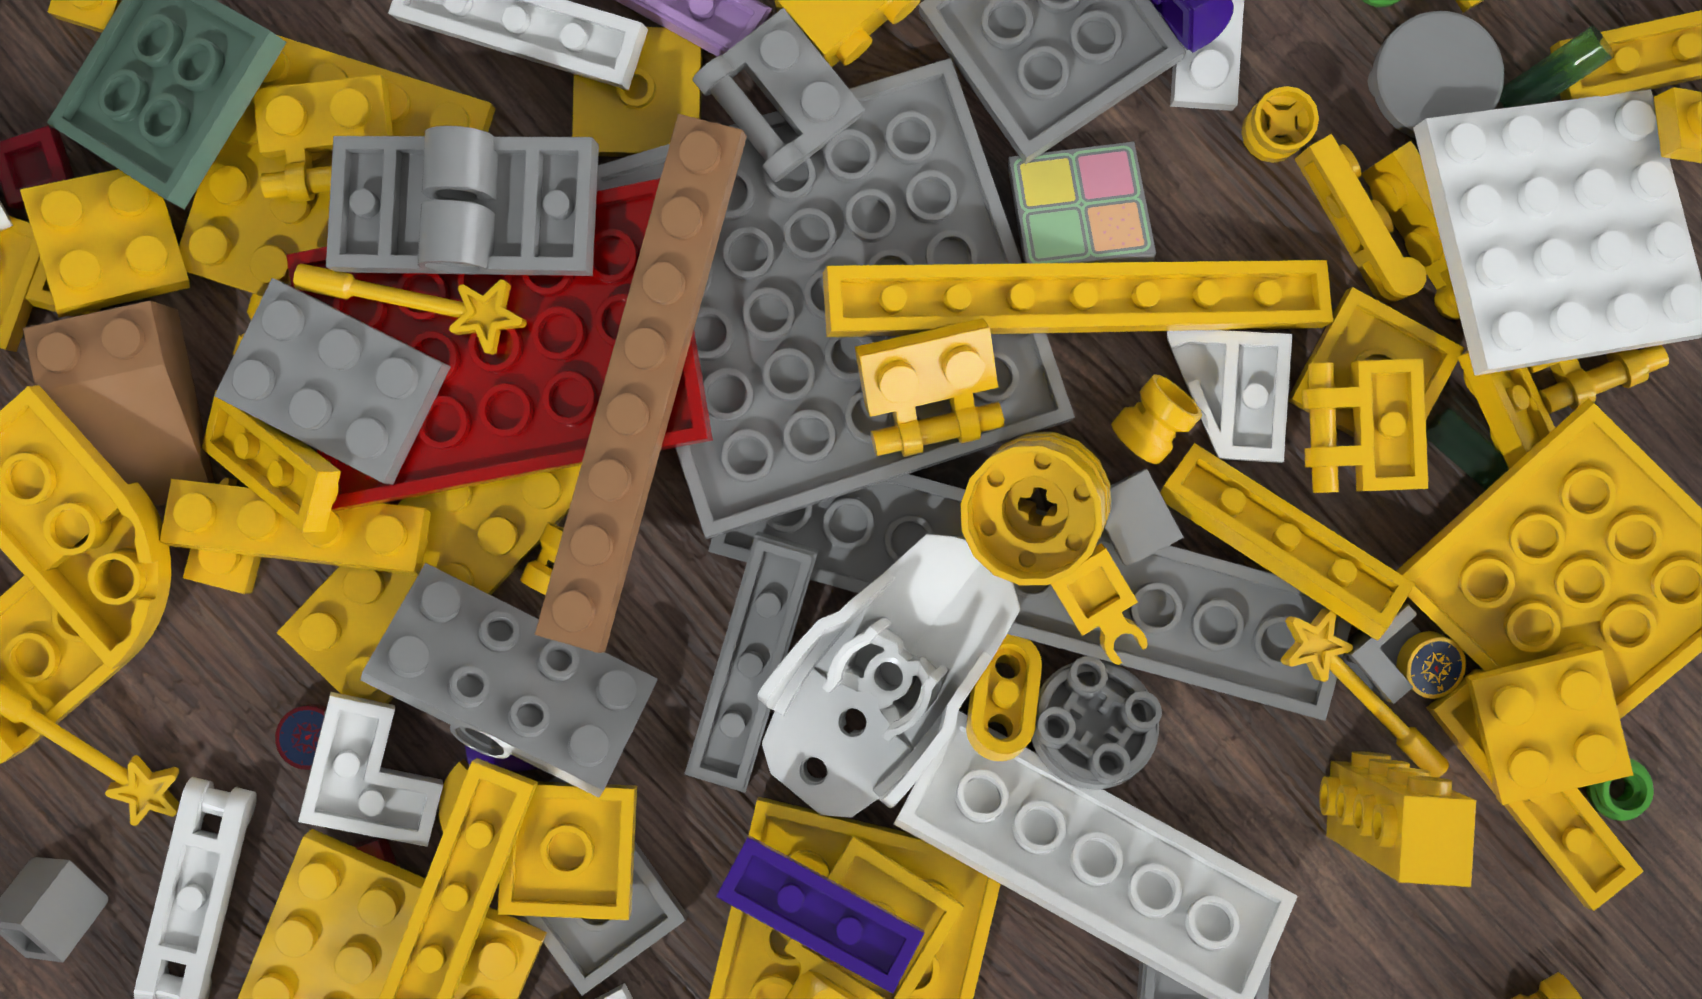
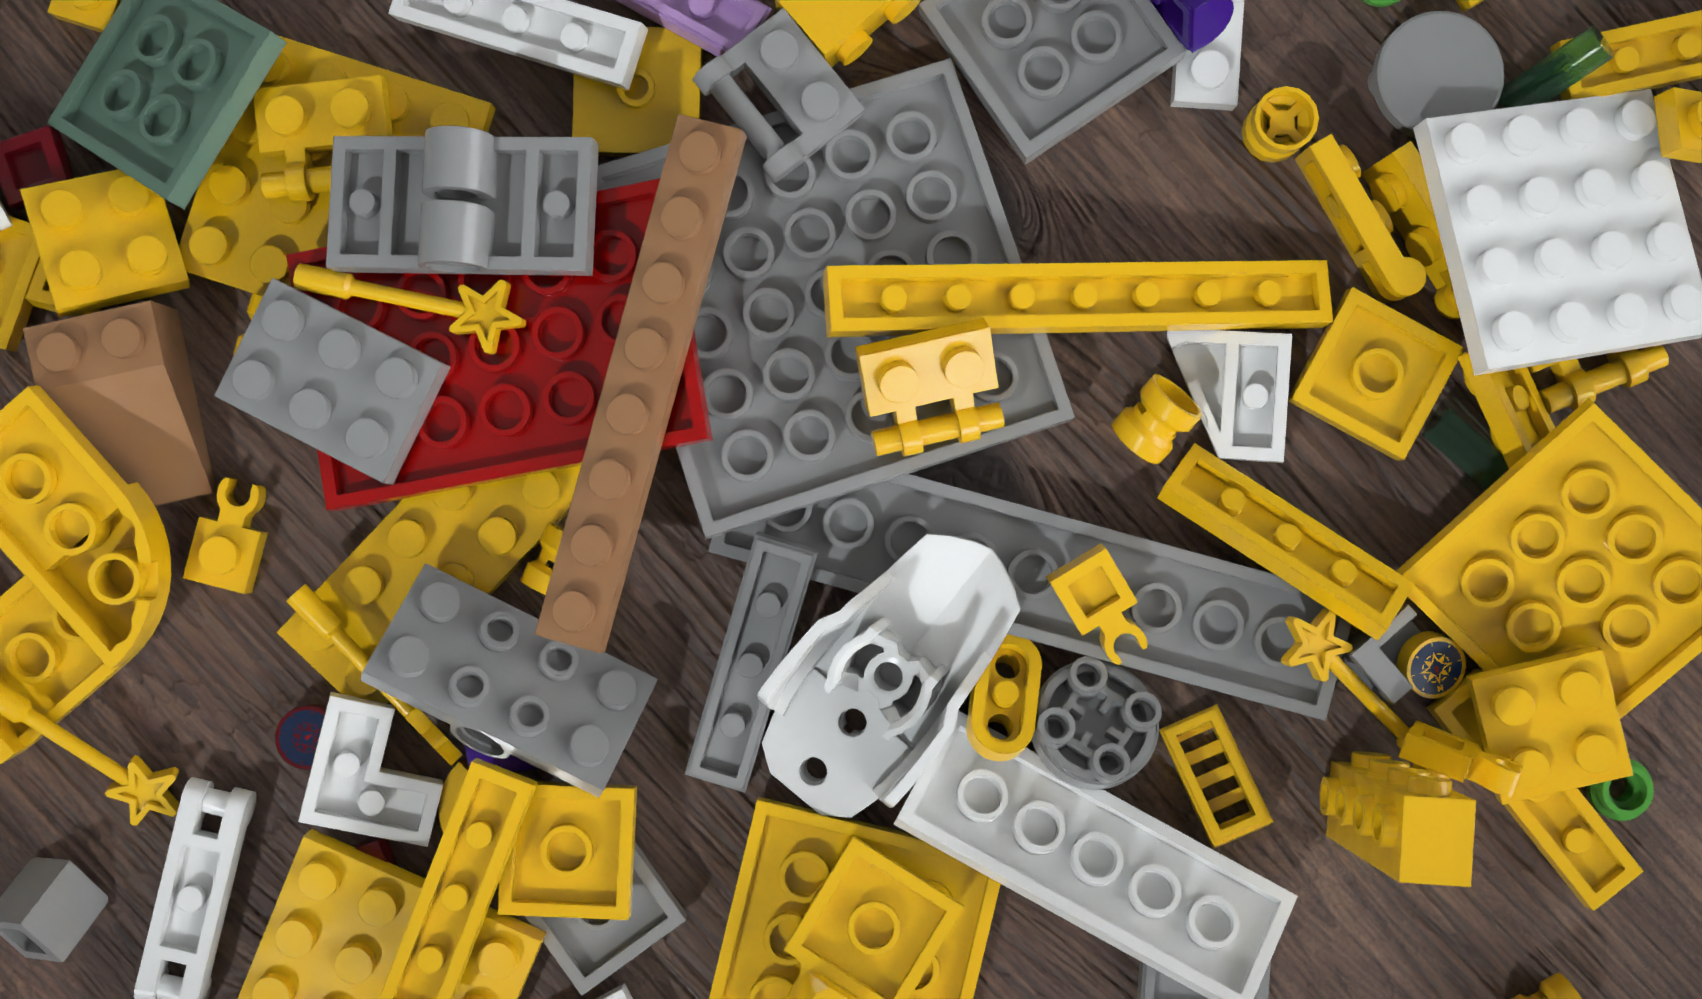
yellow plate [159,479,431,575] -> none
yellow plate [202,390,341,533] -> none
dark purple plate [716,835,924,994] -> none
yellow wheel [960,432,1111,585] -> none
tile [1008,142,1156,263] -> none
light grey panel [1104,469,1184,566] -> none
yellow plate [1302,358,1428,493] -> none
none -> yellow piece [286,584,463,766]
none -> yellow slope [1159,704,1273,849]
none -> yellow plate [1398,720,1523,798]

